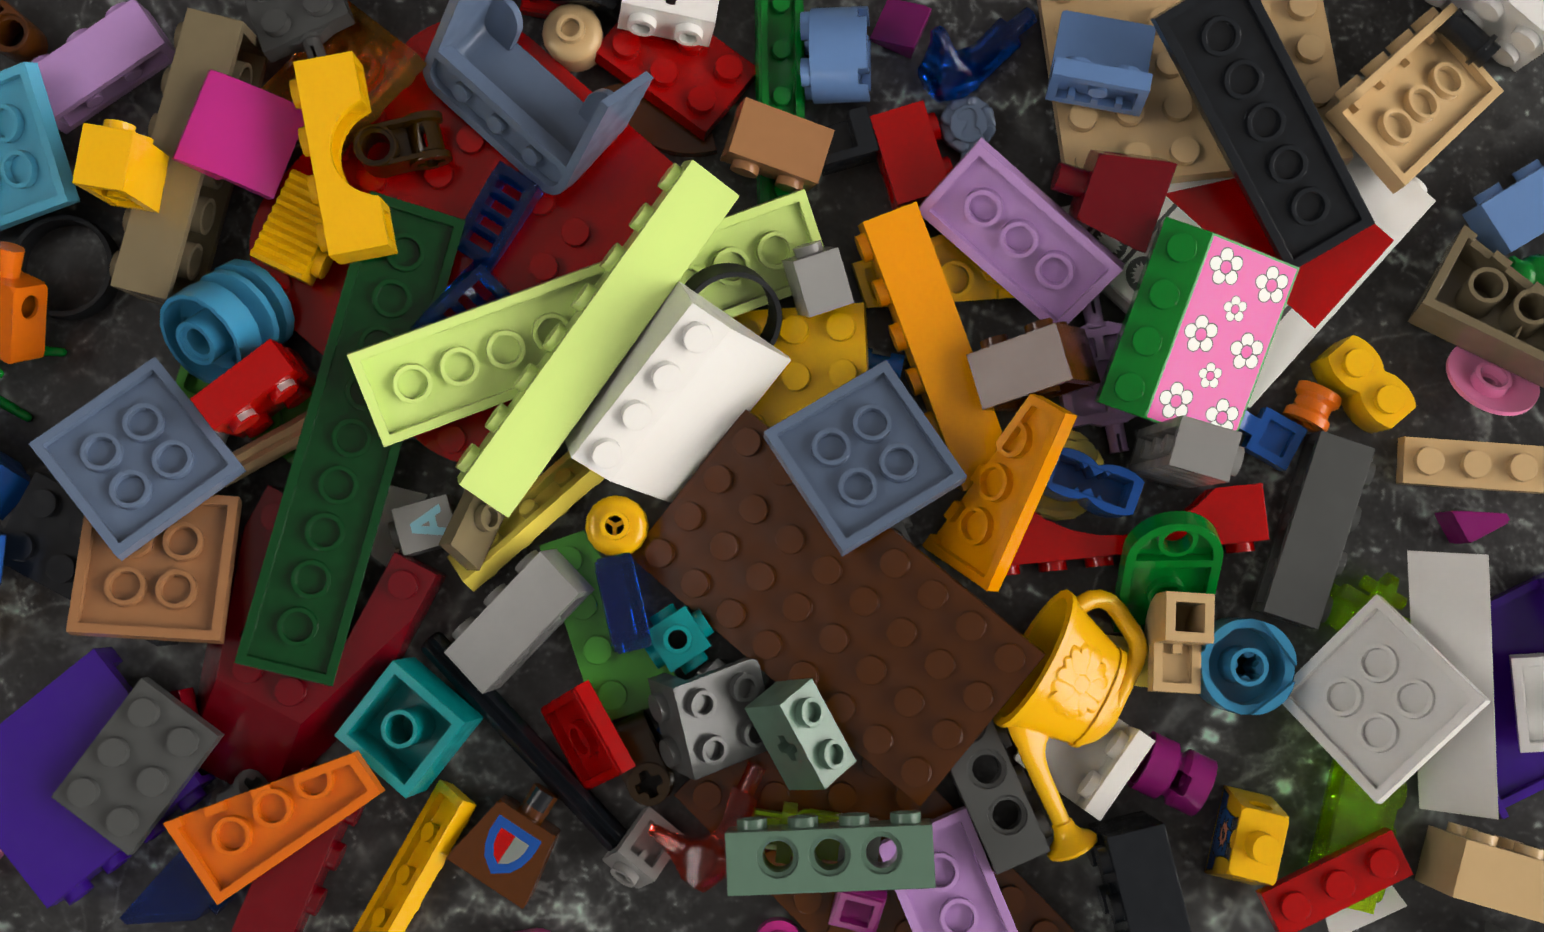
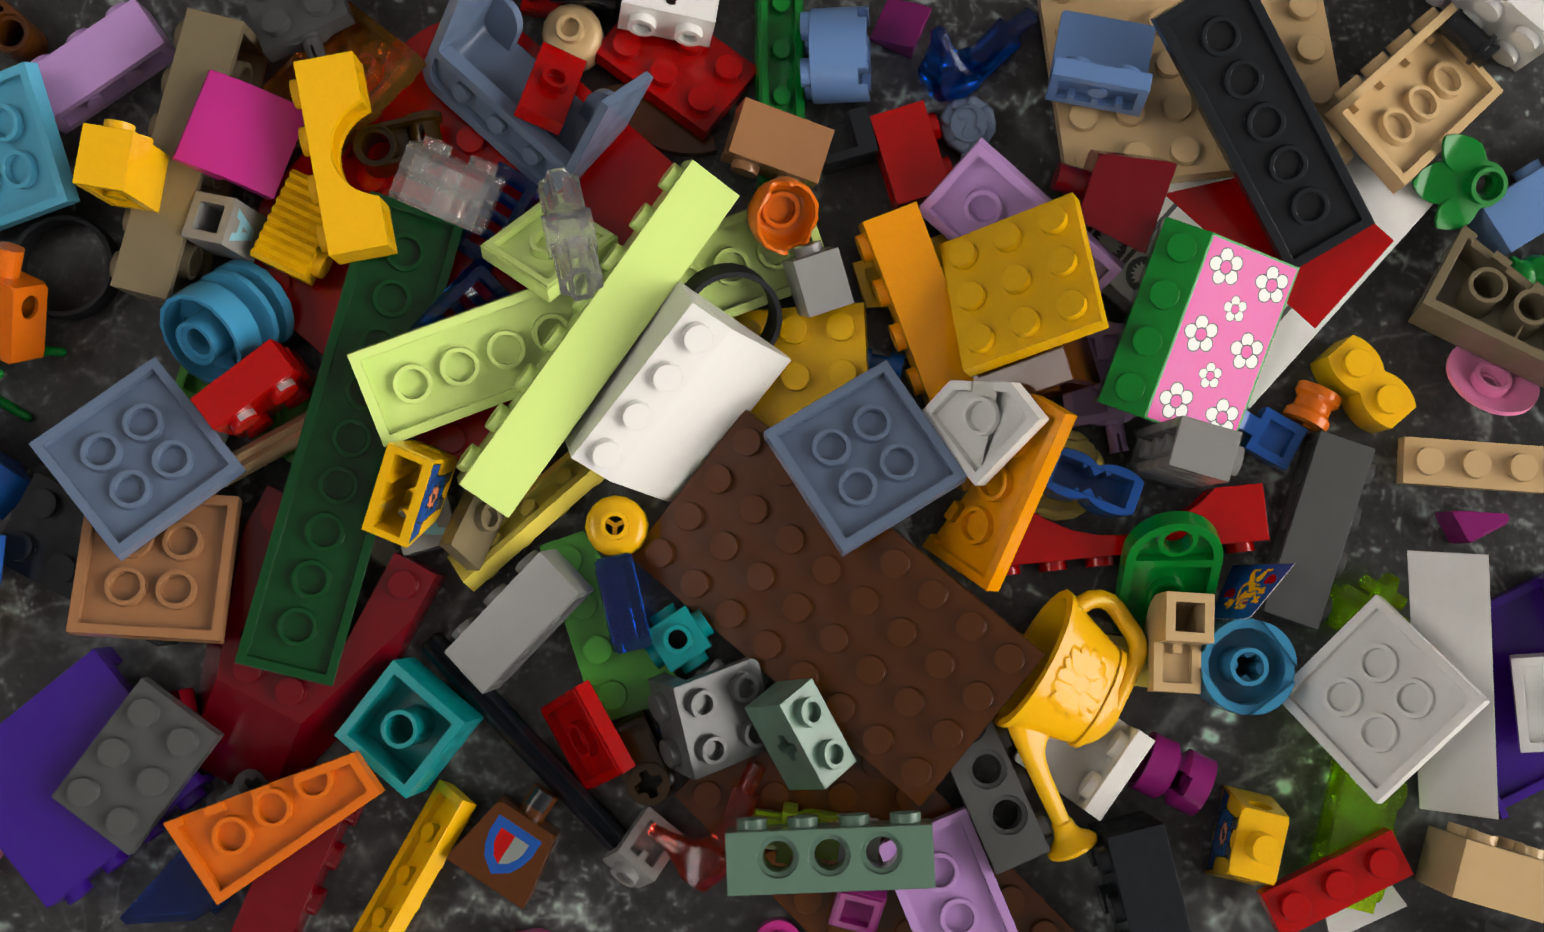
none -> light grey brick [181,190,267,263]
none -> yellow torso [361,439,457,548]
none -> clear brick [388,135,506,235]
none -> yellowish green plate [480,195,618,303]
none -> red plate [513,41,587,136]
none -> clear piece [538,168,603,301]
none -> orange hair [747,177,819,255]
none -> white plate [922,380,1050,486]
none -> yellow plate [939,192,1109,377]
none -> blue sticker [1214,563,1295,619]
none -> green plate [1411,134,1508,230]

